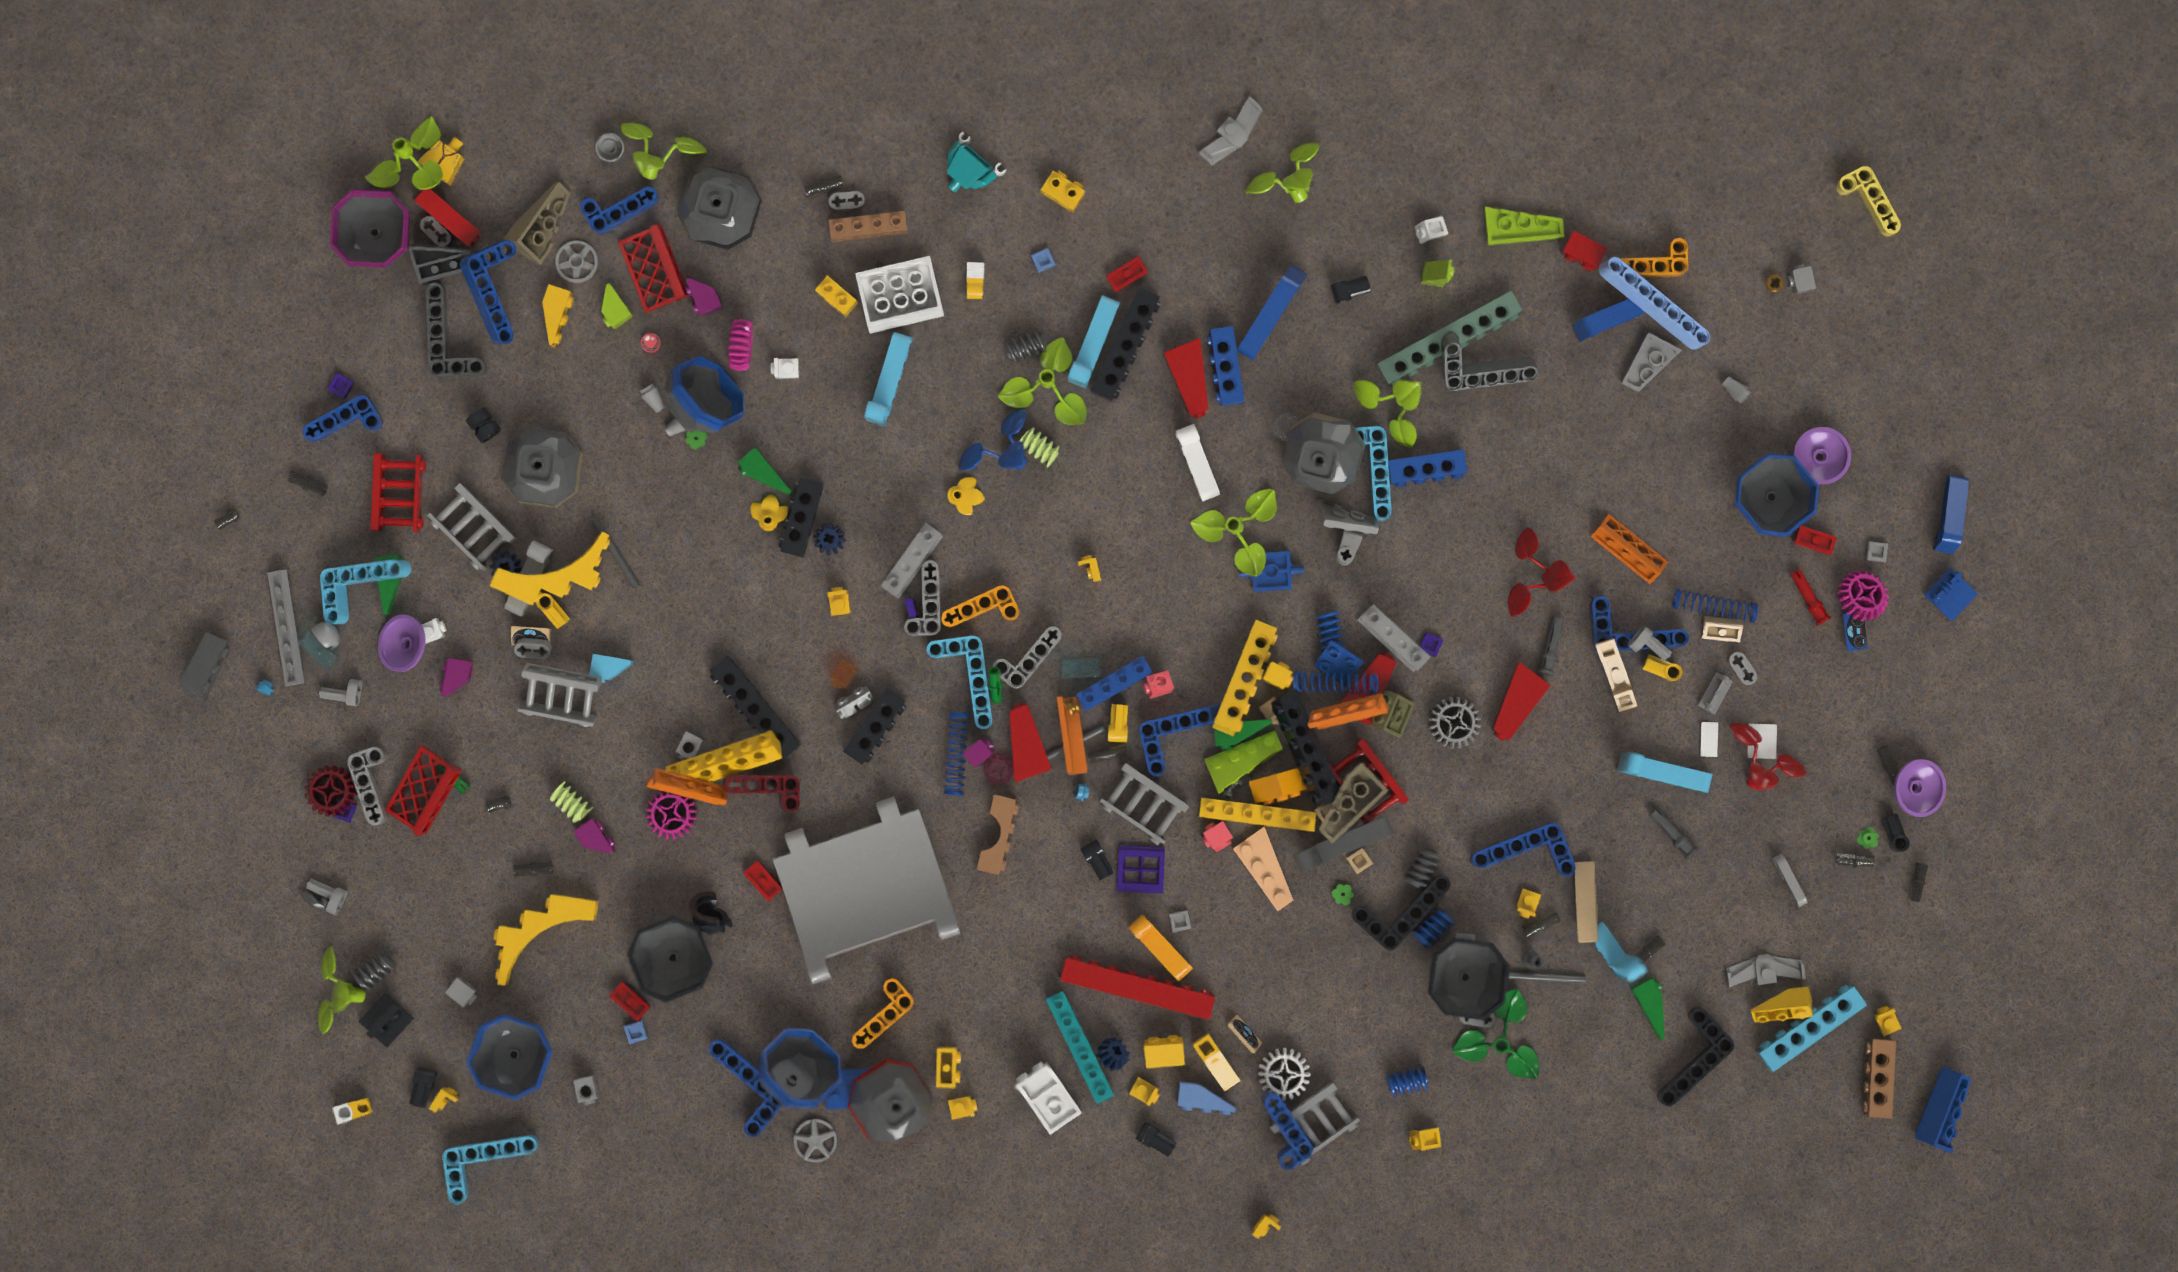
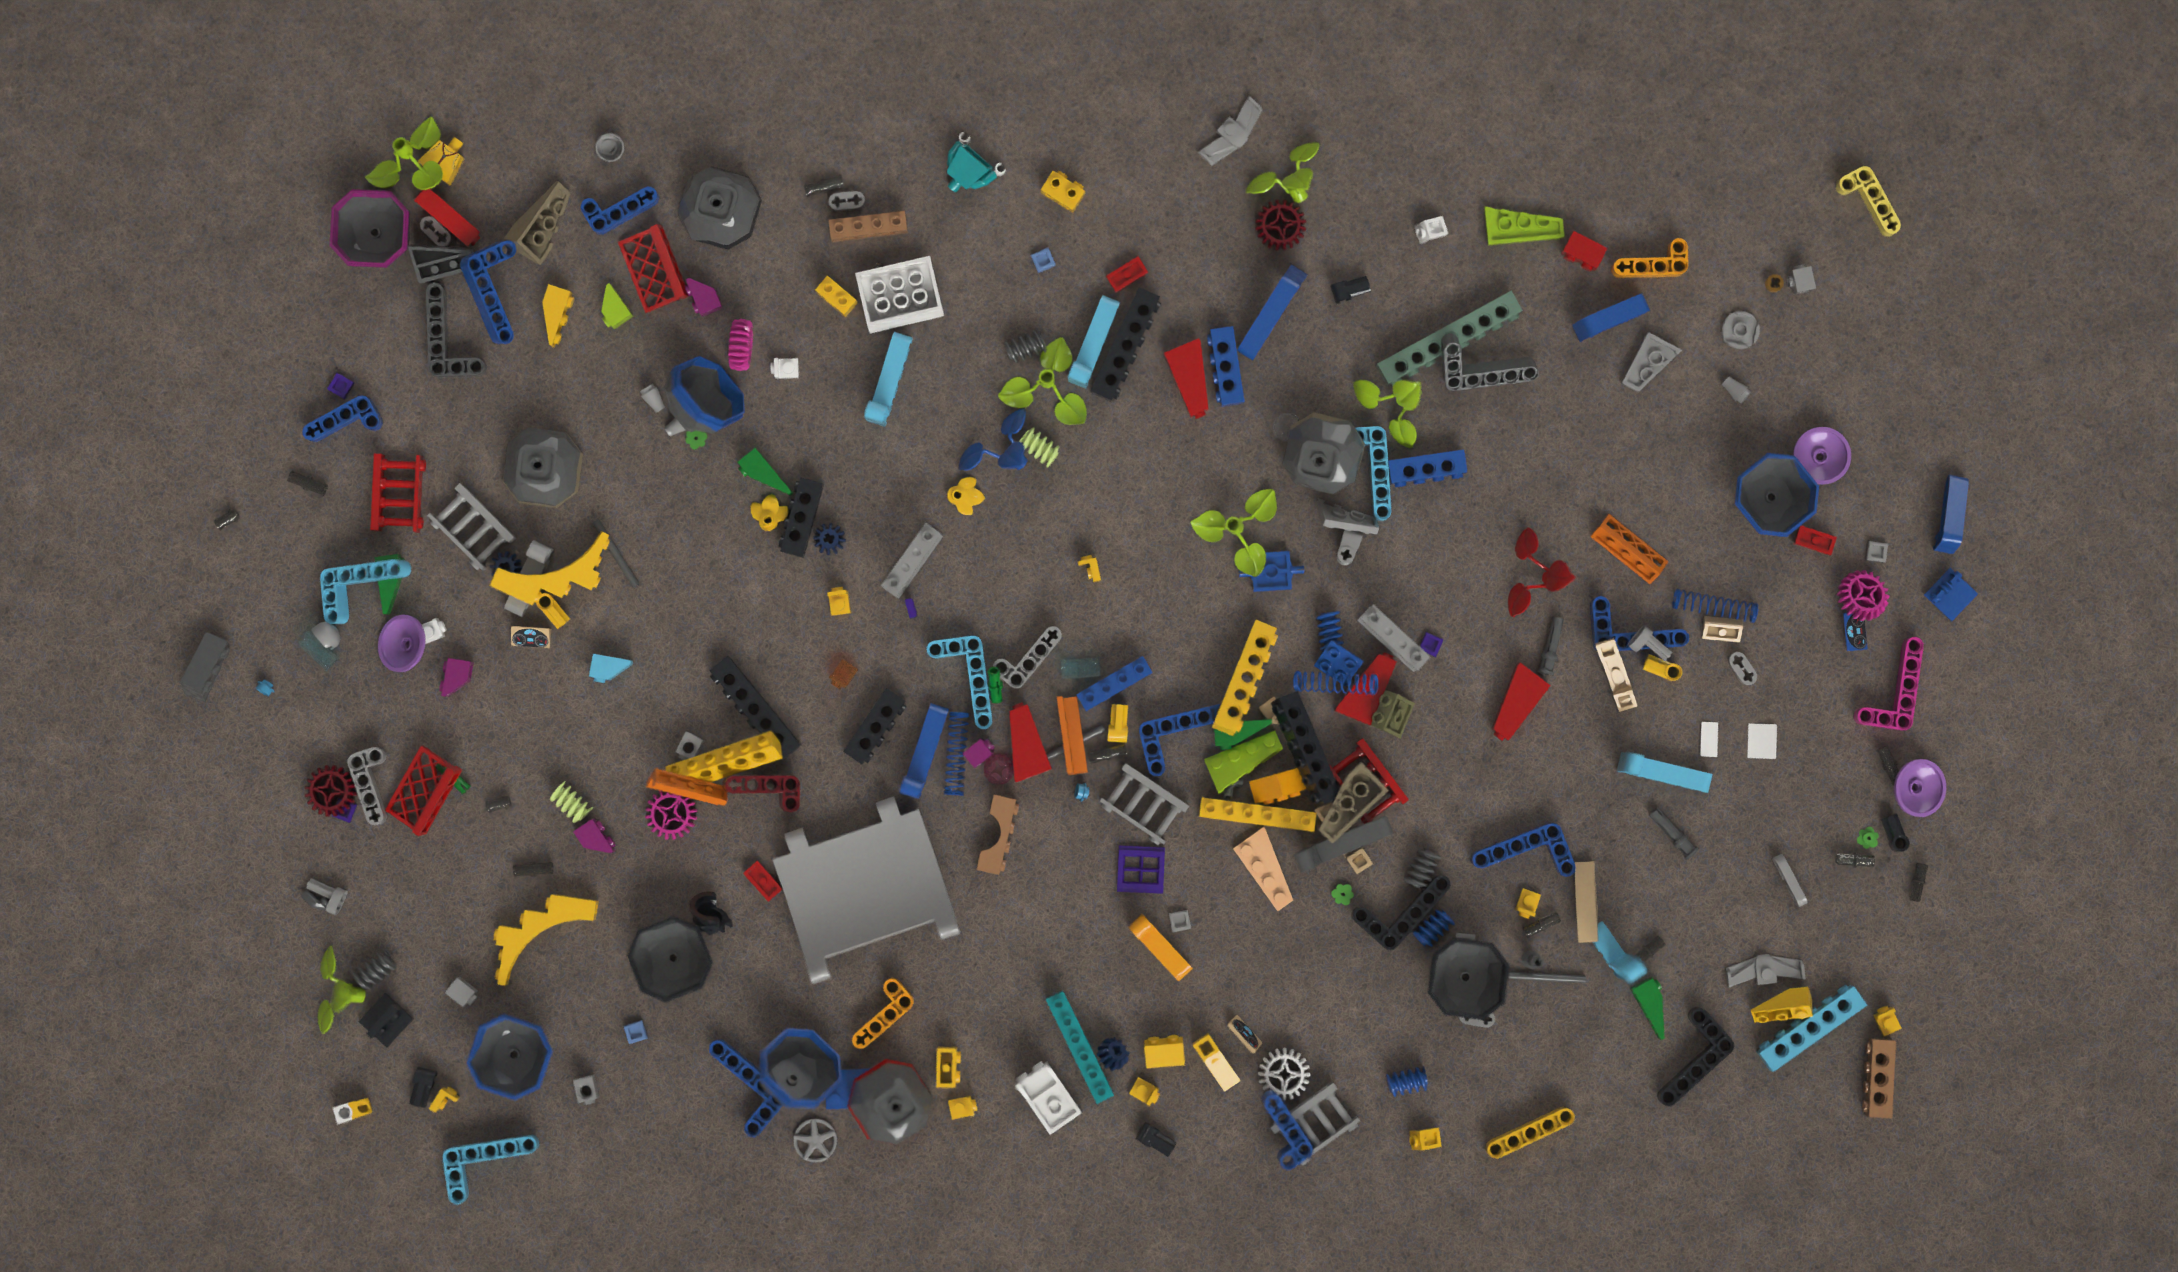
light grey plate [268,570,304,687] -> none
light grey piece [319,679,362,707] -> none
black wheel [466,407,502,444] -> none
light grey beam [514,638,552,659] -> none
light grey fence [517,663,602,727] -> none
light grey wheel [555,240,598,283] -> none
red plate [609,982,651,1022] -> none
lime plant [620,123,707,179] -> none
coral tile [641,333,661,353] -> none
light grey hinge [834,686,874,719] -> none
light grey beam [904,560,941,636] -> none
light orange beam [941,585,1019,628] -> none
leg [967,262,985,299] -> none
red brick [1060,955,1215,1020] -> none
pearl gold bush [1064,697,1081,717] -> none
black piece [1080,839,1114,880] -> none
coral brick [1142,670,1174,699] -> none
white beam [1175,424,1220,502] -> none
medium blue slope [1177,1081,1236,1115] -> none
coral brick [1202,821,1233,852] -> none
yellow bracket [1251,1213,1281,1239] -> none
yellow brick [1261,662,1294,690] -> none
orange fence [1308,693,1389,730] -> none
lime slope [1421,260,1455,287] -> none
light grey gear [1429,697,1481,748] -> none
green plant [1453,989,1539,1079] -> none
light blue beam [1599,257,1710,350] -> none
light grey hinge [1698,672,1733,715] -> none
red plant [1729,723,1807,791] -> none
red pin [1790,569,1831,626] -> none
blue wedge [1915,1066,1971,1153] -> none
none -> blue beam [899,703,949,799]
none -> dark red gear [1255,199,1306,251]
none -> yellow beam [1485,1107,1575,1159]
none -> light grey tile [1721,311,1760,349]
none -> dark pink beam [1854,637,1923,730]

